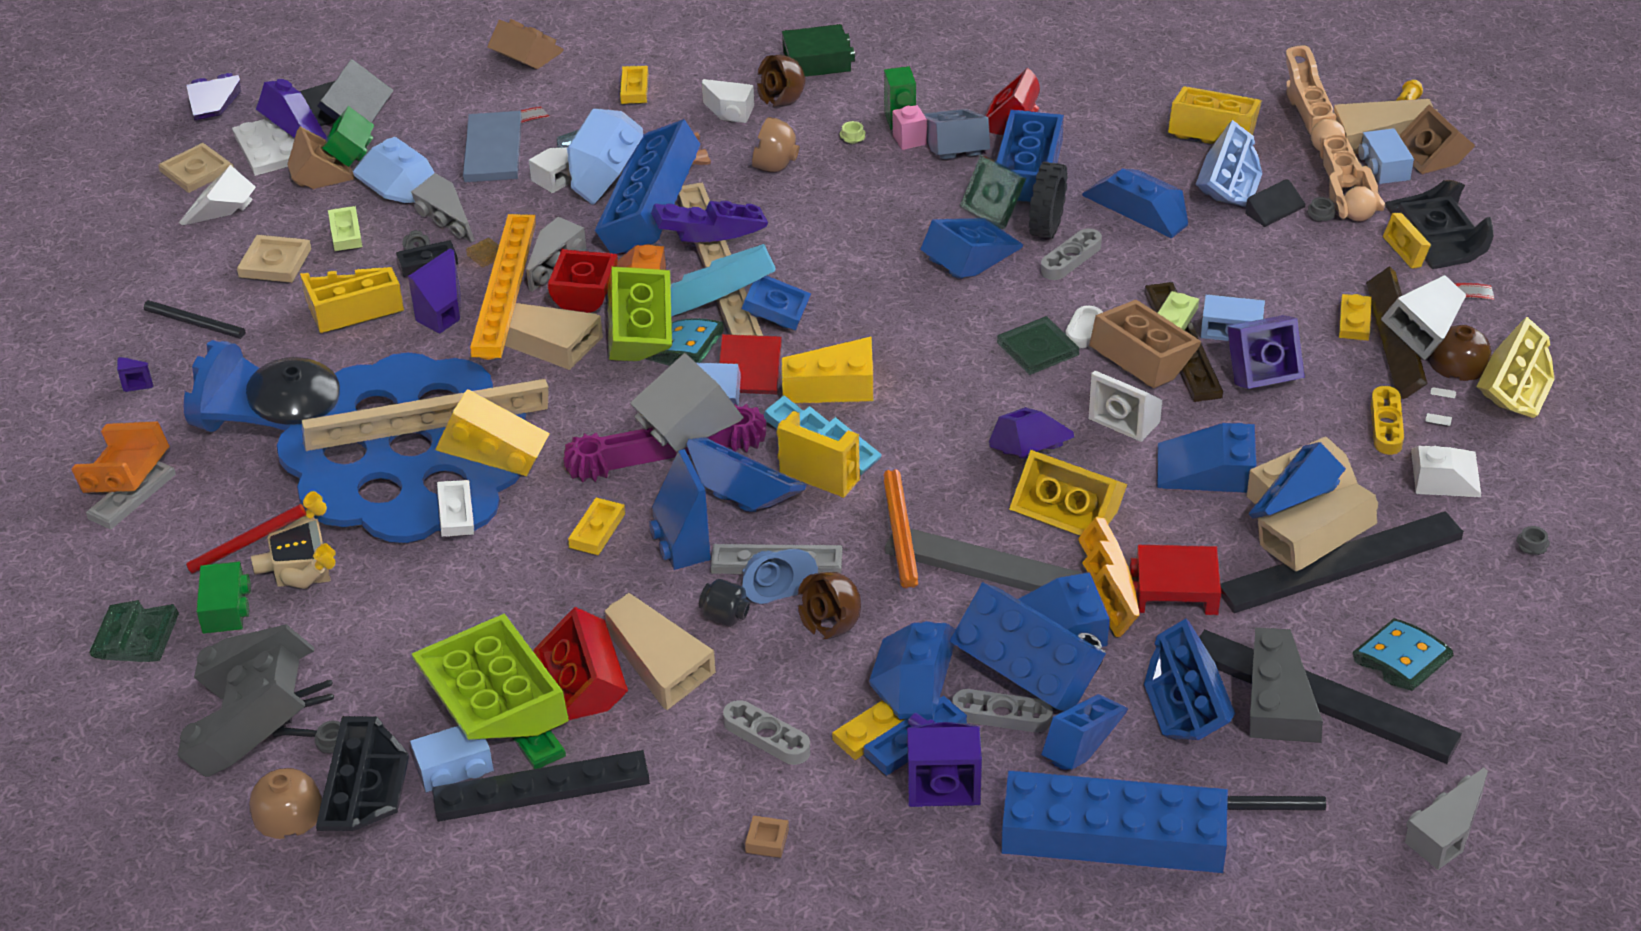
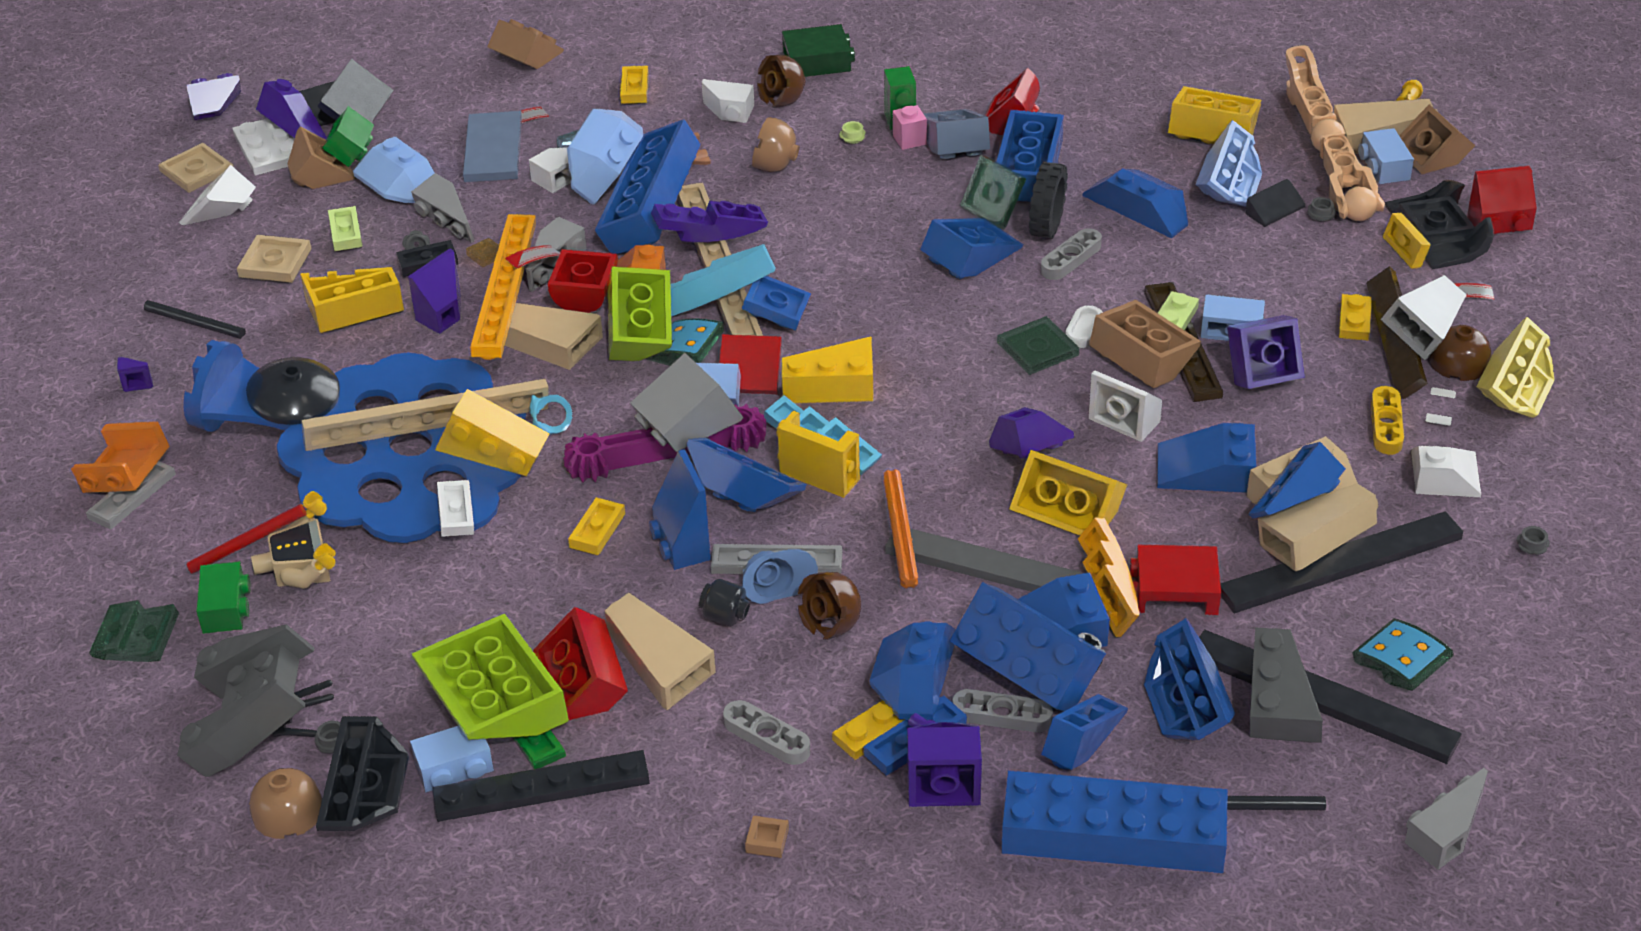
none -> sticker [505,245,560,269]
none -> medium azure piece [529,395,572,435]
none -> red slope [1467,166,1537,234]

